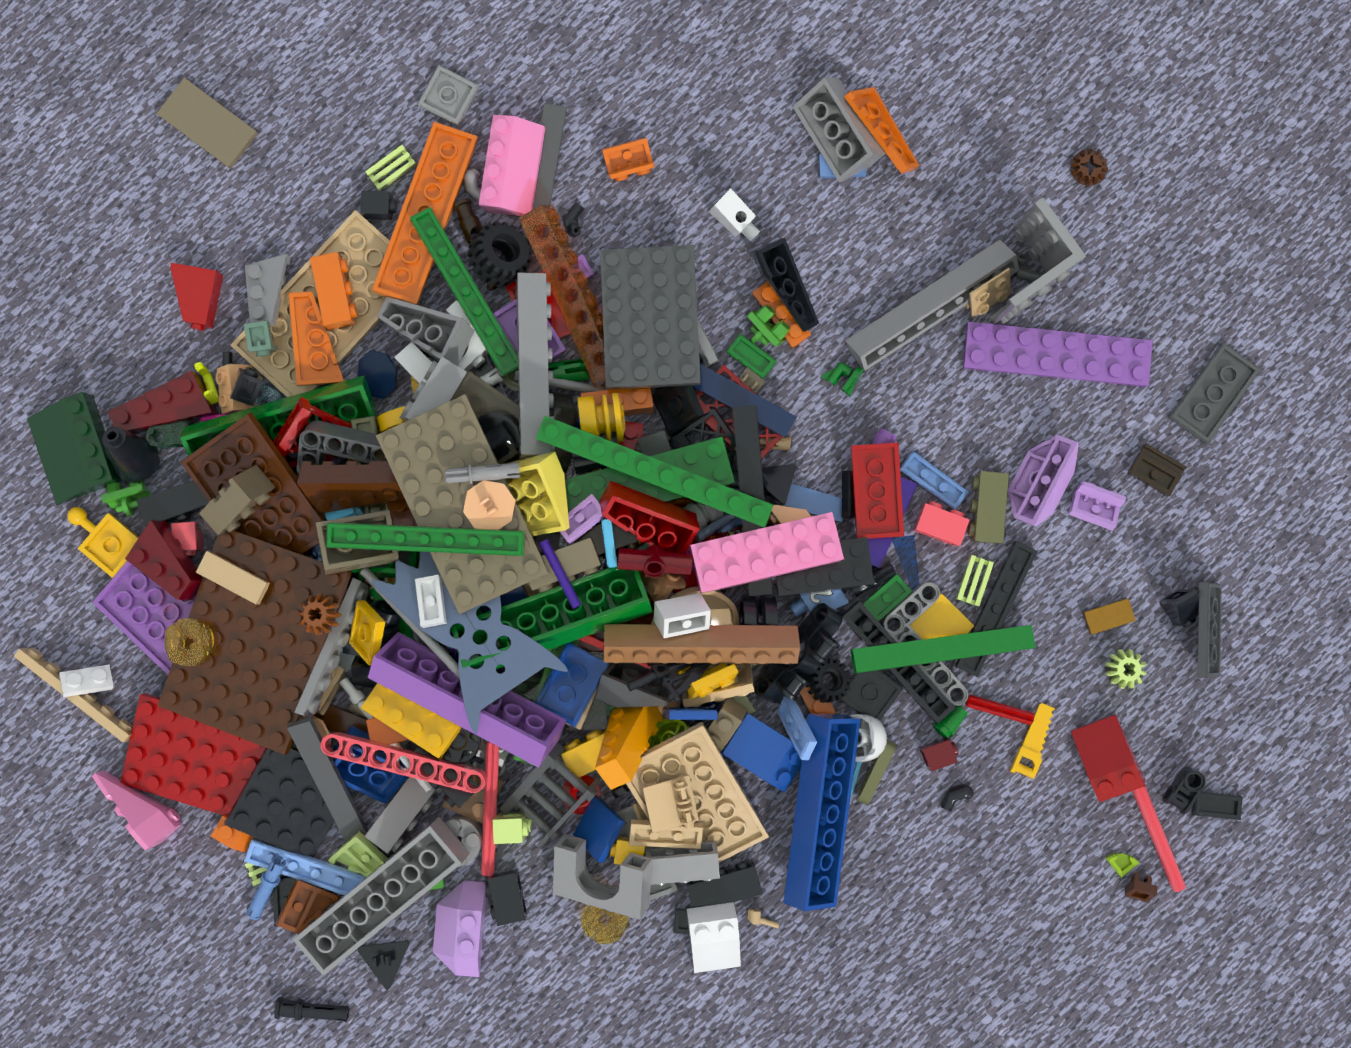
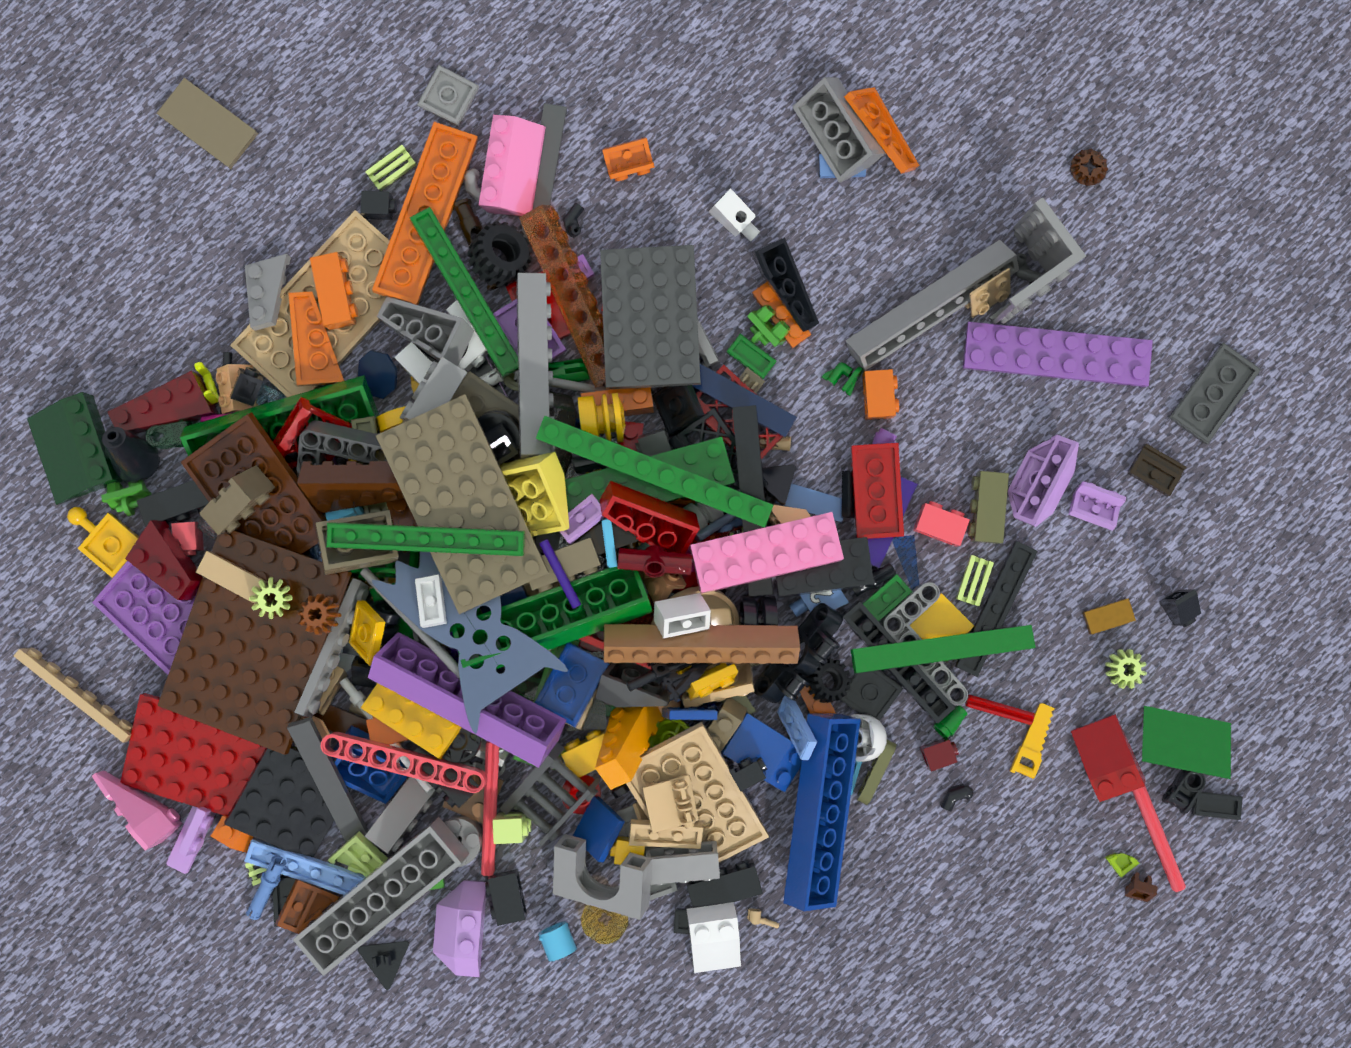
white plate [59,665,113,697] -> none
clear yellow plate [164,618,214,666] -> none
red slope [170,263,223,331] -> none
sand green bracket [244,321,277,357] -> none
black pin [274,997,349,1022] -> none
light grey axle [444,462,520,484] -> none
light nougat piece [463,480,516,530] -> none
medium blue tile [900,451,969,510] -> none
dark grey tile [1198,582,1222,678] -> none
none -> lavender bracket [166,806,216,874]
none -> yellowish green gear [249,577,293,619]
none -> medium azure piece [538,921,577,962]
none -> black brick [729,757,768,792]
none -> orange brick [862,369,899,420]
none -> green sticker [1142,706,1231,779]

